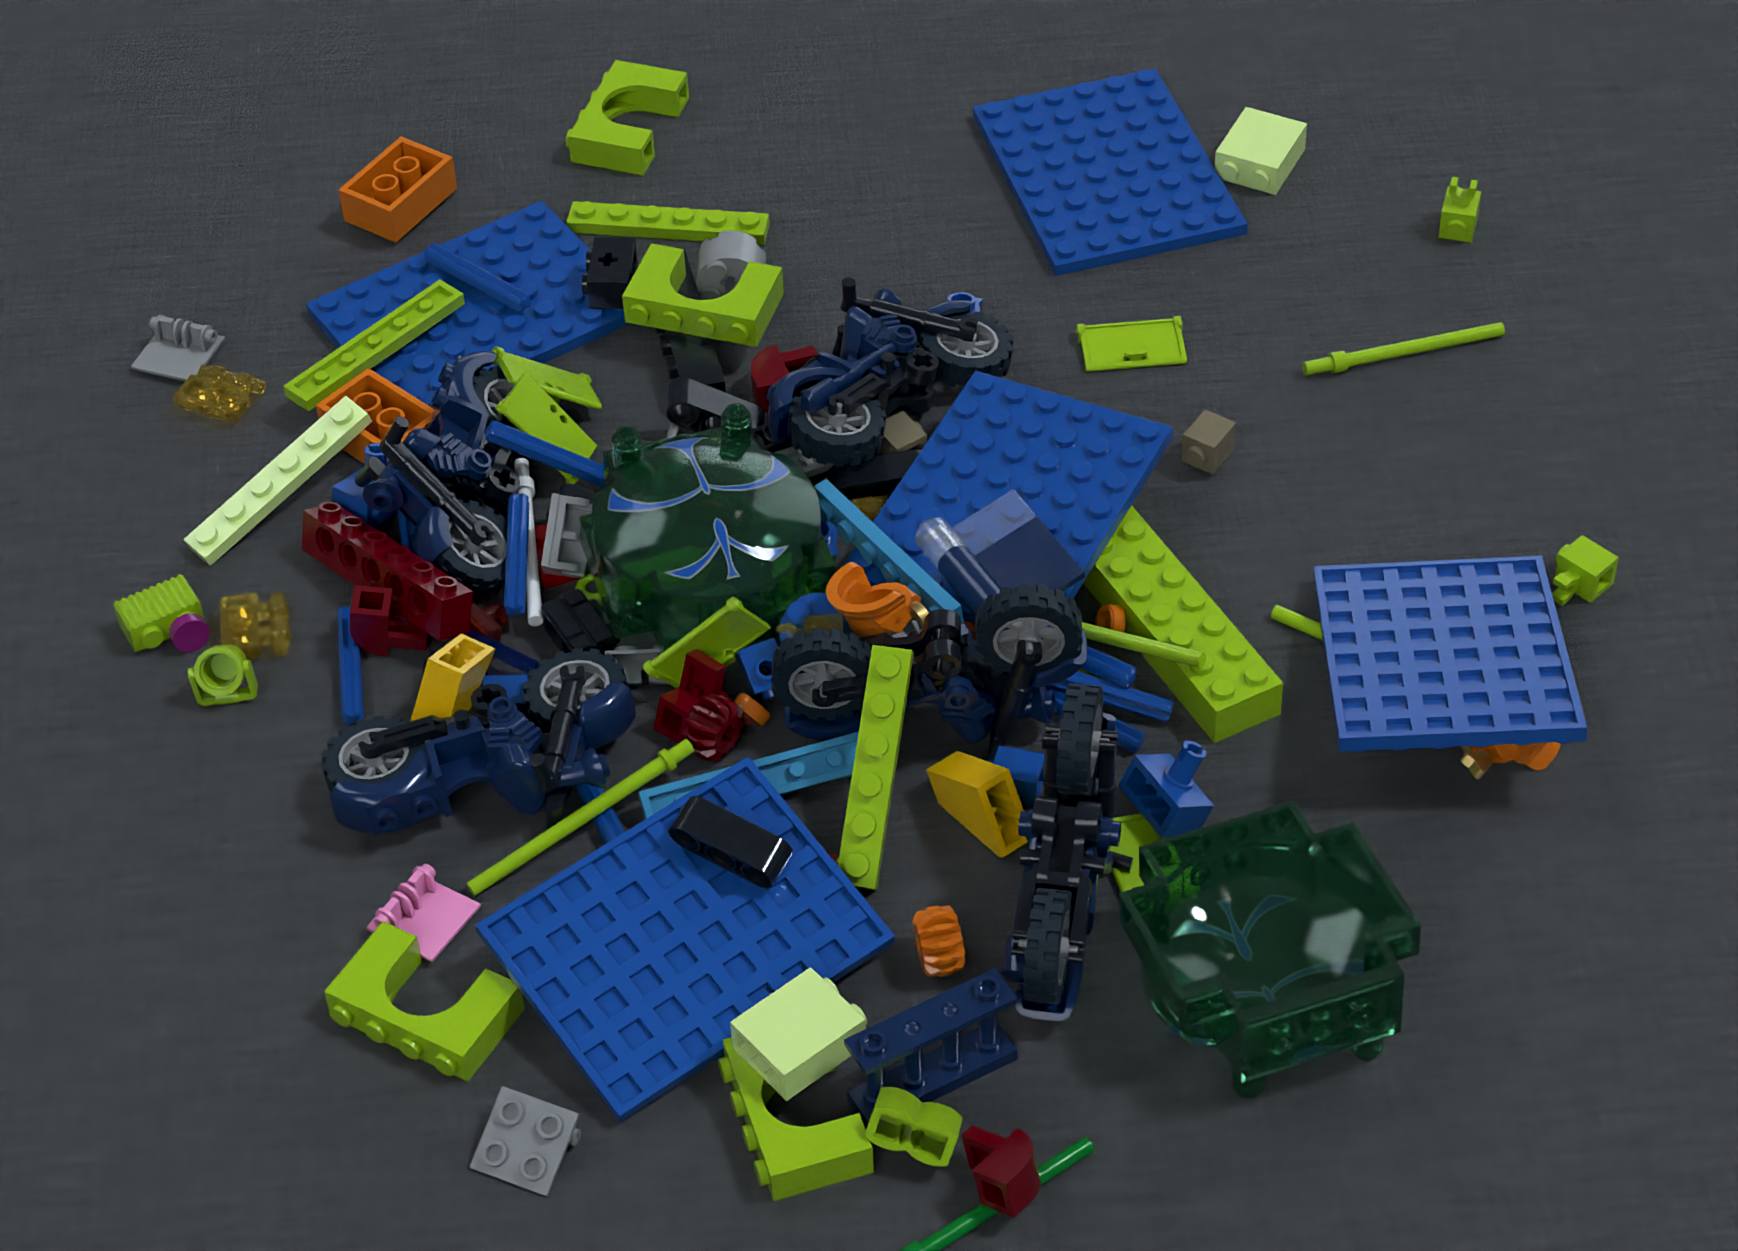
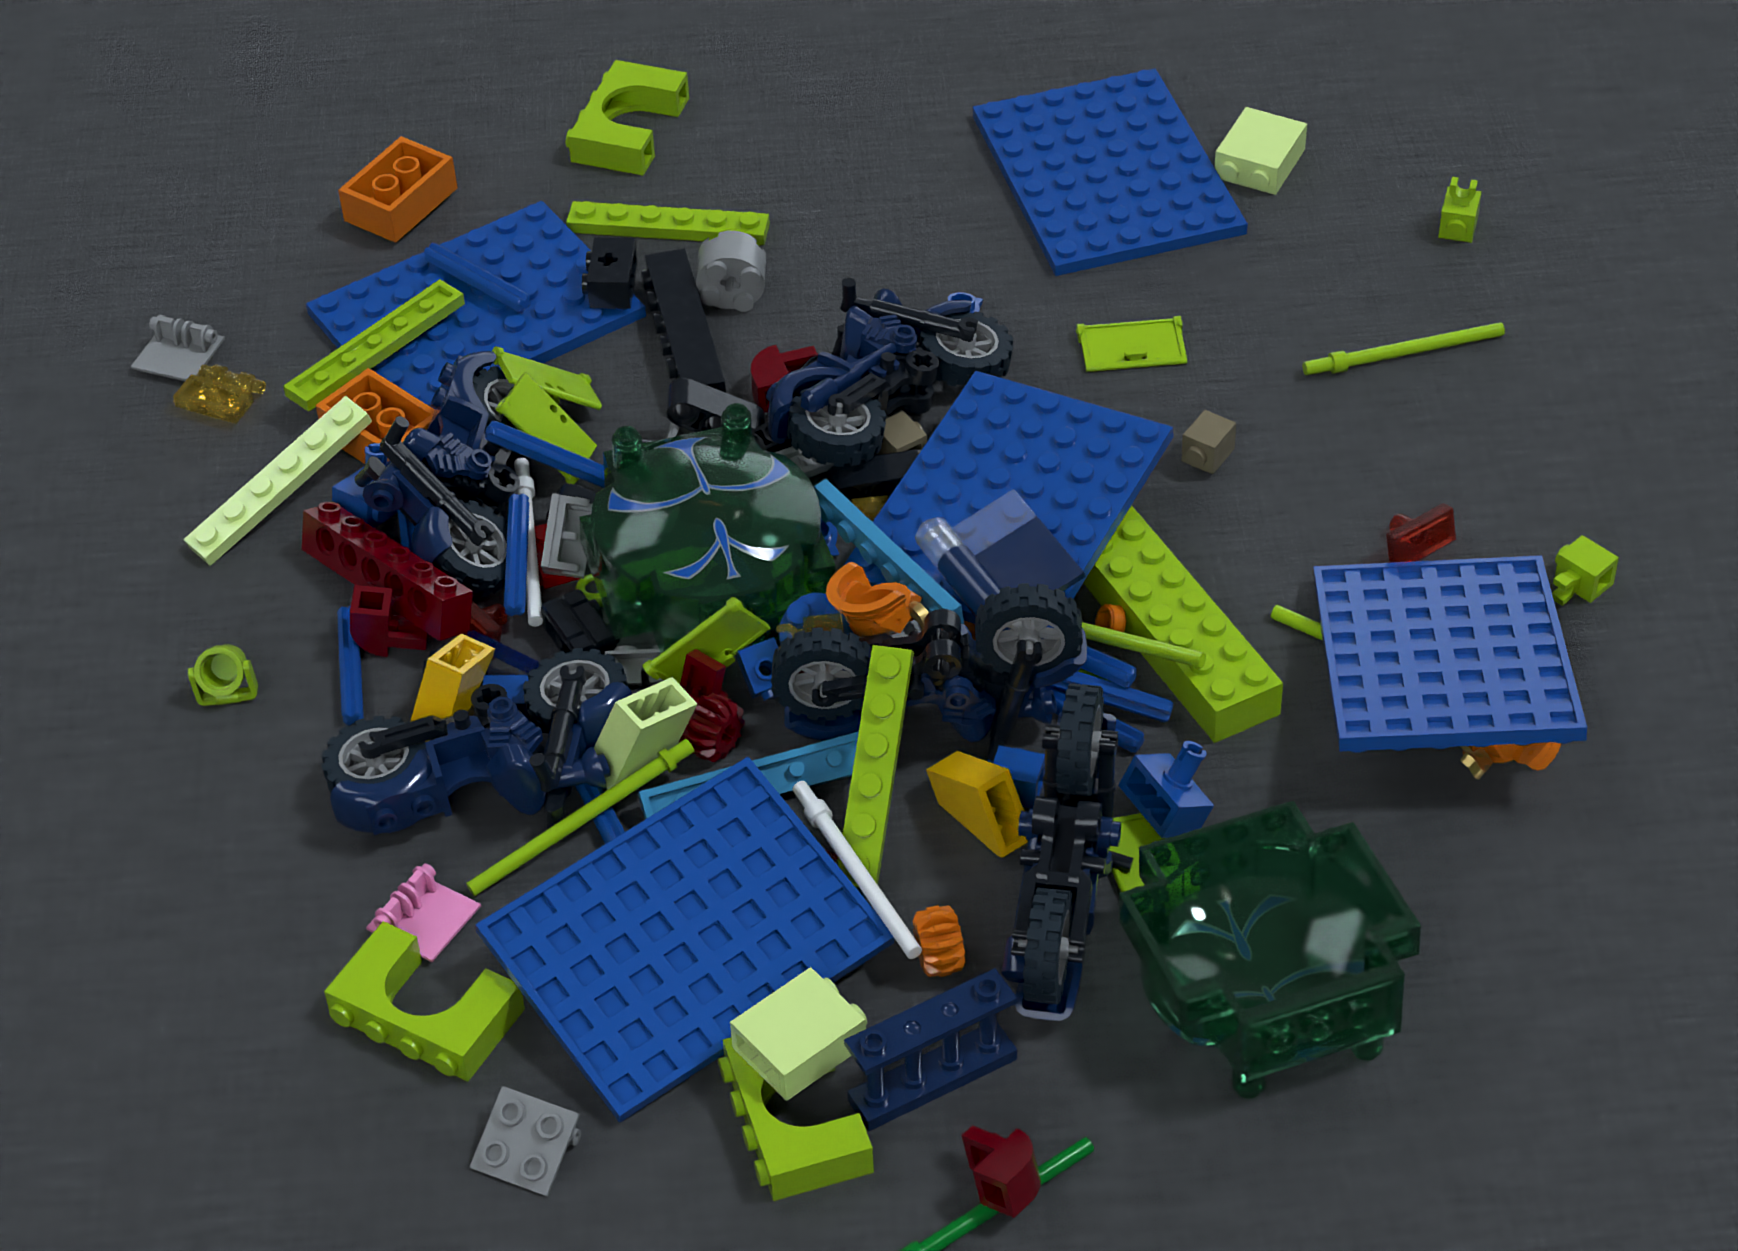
lime brick [113,574,206,653] -> none
magenta tile [169,613,210,652] -> none
clear yellow plate [219,592,292,659] -> none
lime arch [622,243,784,347] -> none
black beam [668,796,793,889] -> none
orange tile [733,693,771,728] -> none
lime brick [865,1087,963,1166] -> none
none -> yellowish green brick [594,677,697,789]
none -> white bar [792,781,922,959]
none -> clear red tile [1386,503,1456,563]

